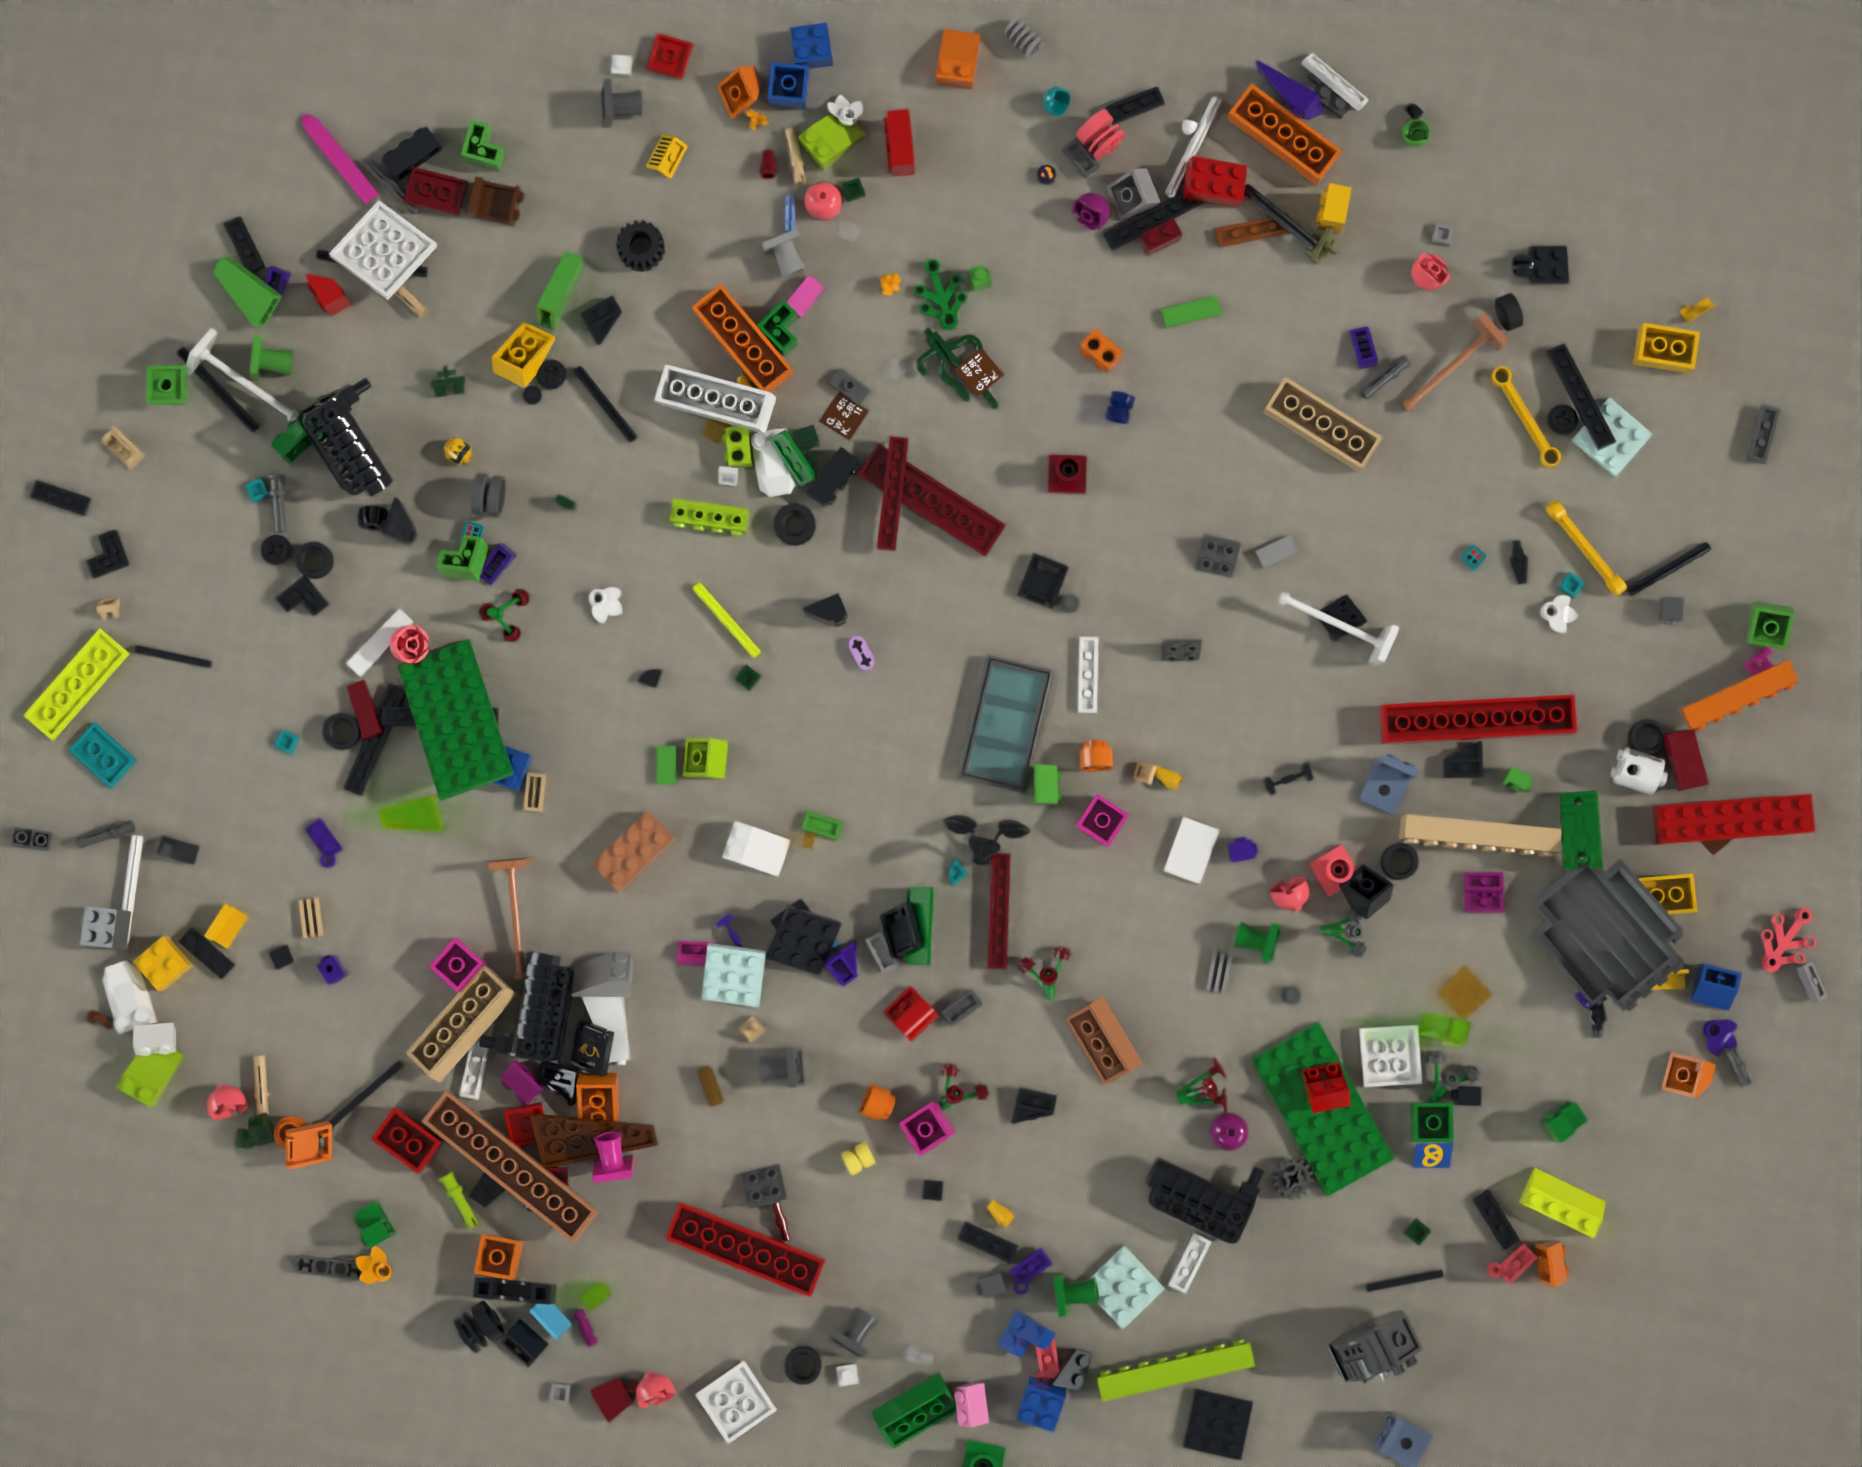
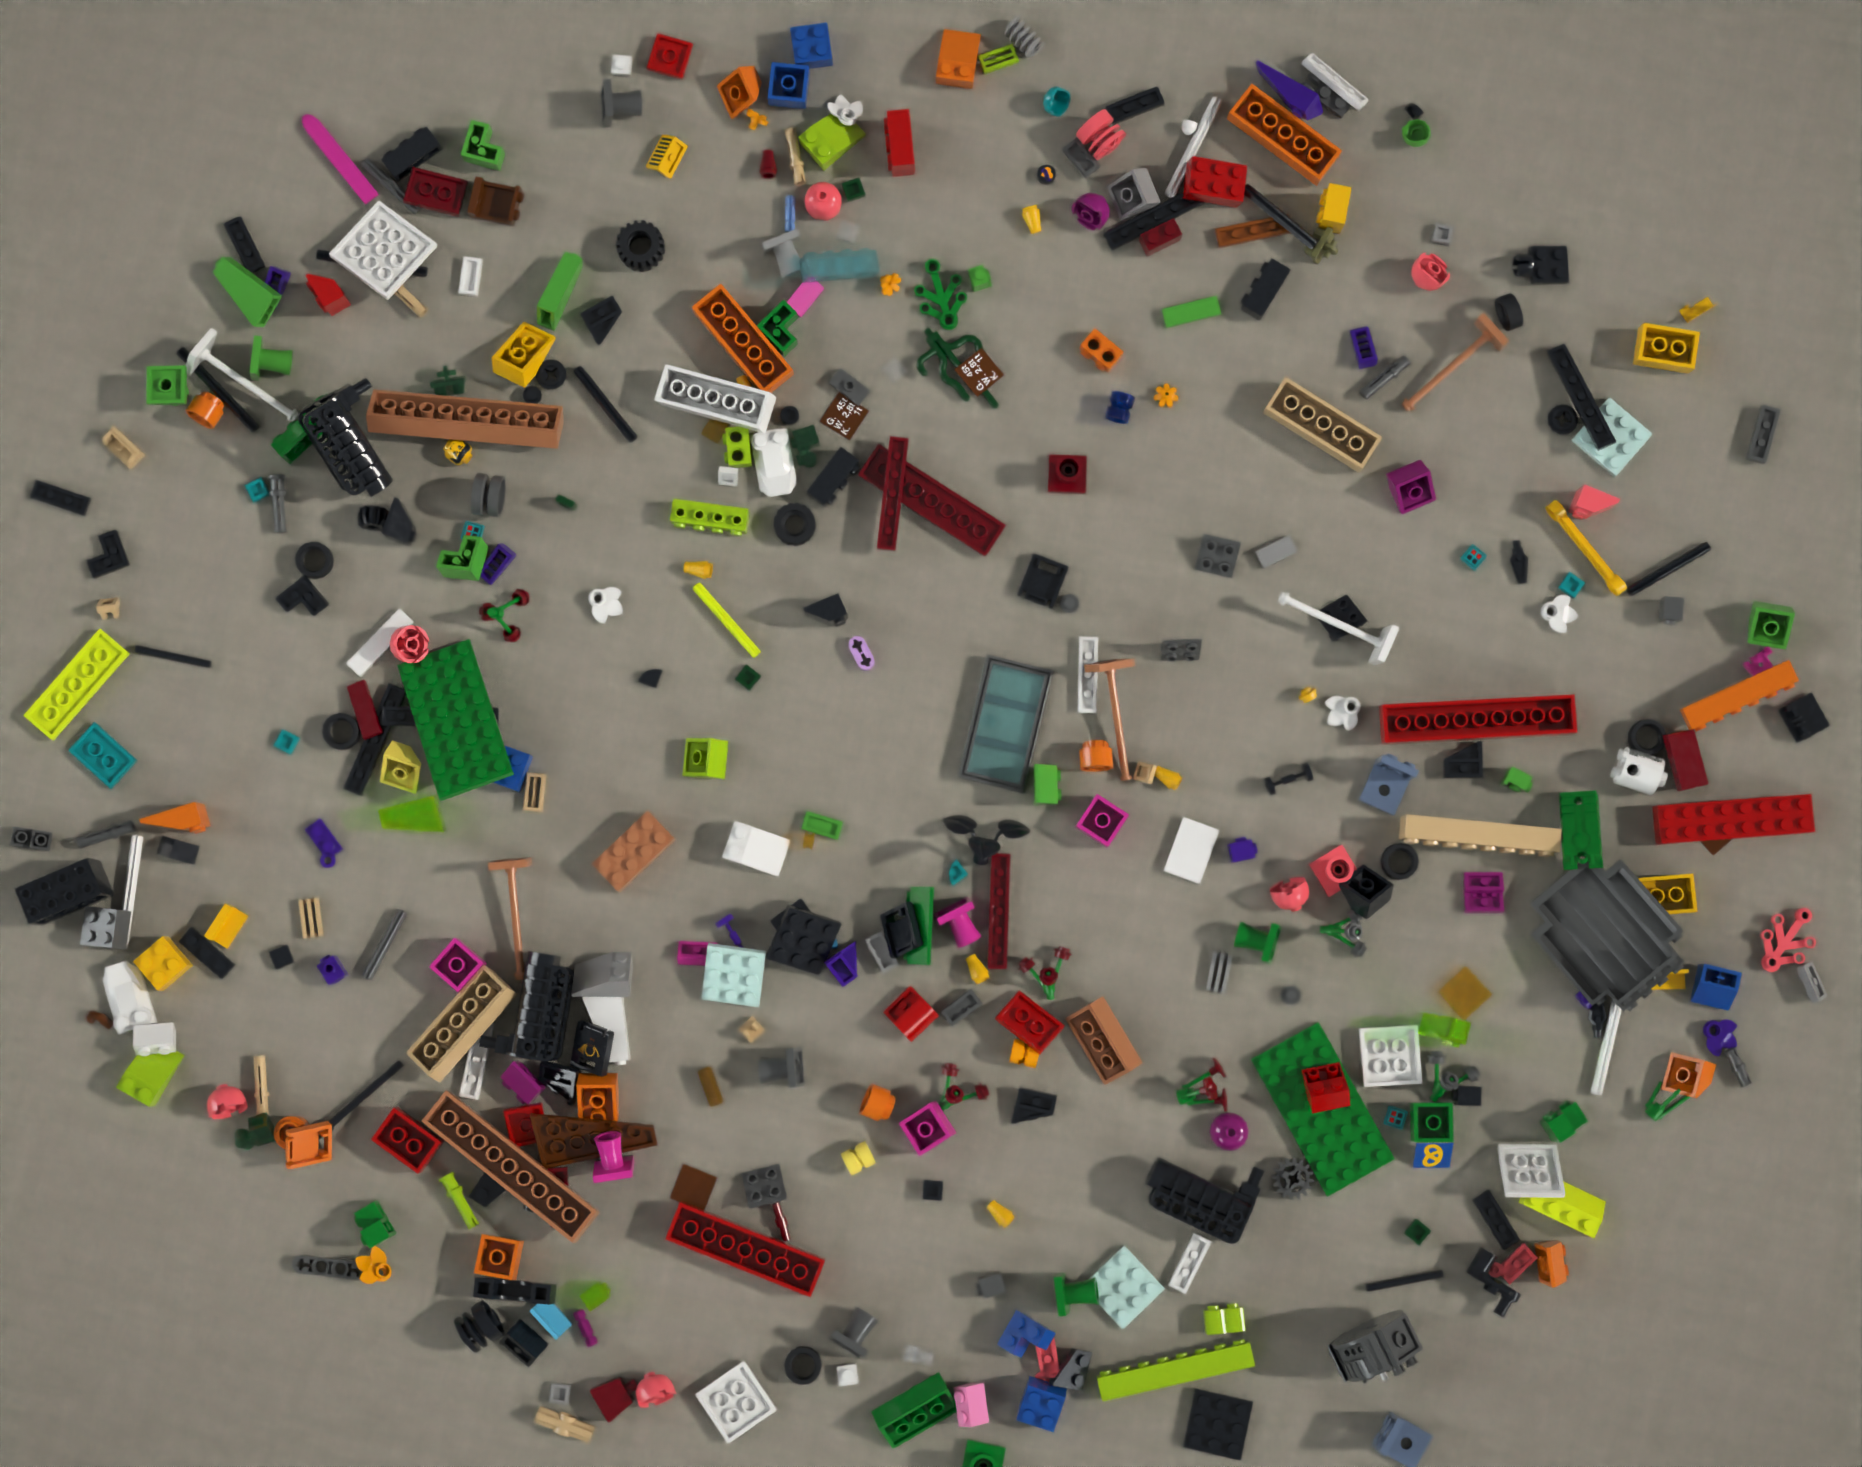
black gear [261,535,292,565] -> none
bright green tile [657,746,677,785] -> none
green tile [769,429,817,487] -> none
black plate [957,1221,1018,1264] -> none
dark purple hinge [1010,1248,1053,1295] -> none
yellow piece [1491,366,1561,468] -> none
none -> black brick [14,858,115,926]
none -> orange slope [139,802,211,834]
none -> orange piece [185,391,224,429]
none -> dark grey axle [362,909,407,980]
none -> nougat brick [366,389,564,449]
none -> light yellow slope [380,740,421,794]
none -> white tile [458,256,483,297]
none -> tan piece [534,1406,595,1443]
none -> reddish brown sticker [670,1164,717,1210]
none -> yellow cone [684,561,713,579]
none -> black tile [780,406,799,426]
none -> clear light blue brick [799,248,880,283]
none -> dark pink plant [933,896,981,948]
none -> yellow cone [965,954,990,984]
none -> lime tile [978,44,1019,75]
none -> red tile [995,990,1065,1055]
none -> light orange wheel [1009,1038,1039,1069]
none -> yellow cone [1022,205,1042,234]
none -> nougat tile [1084,659,1135,781]
none -> light orange plant [1153,383,1179,408]
none -> lime brick [1203,1303,1246,1335]
none -> black brick [1240,258,1291,321]
none -> yellow plate [1298,686,1317,703]
none -> white plate [1325,696,1361,731]
none -> teal tile [1383,1105,1408,1130]
none -> magenta slope [1386,459,1436,515]
none -> black piece [1466,1247,1522,1318]
none -> white plate [1497,1144,1565,1198]
none -> coral slope [1568,484,1620,520]
none -> white axle [1591,999,1621,1095]
none -> green plant [1644,1081,1690,1122]
none -> black hinge [1778,692,1830,744]

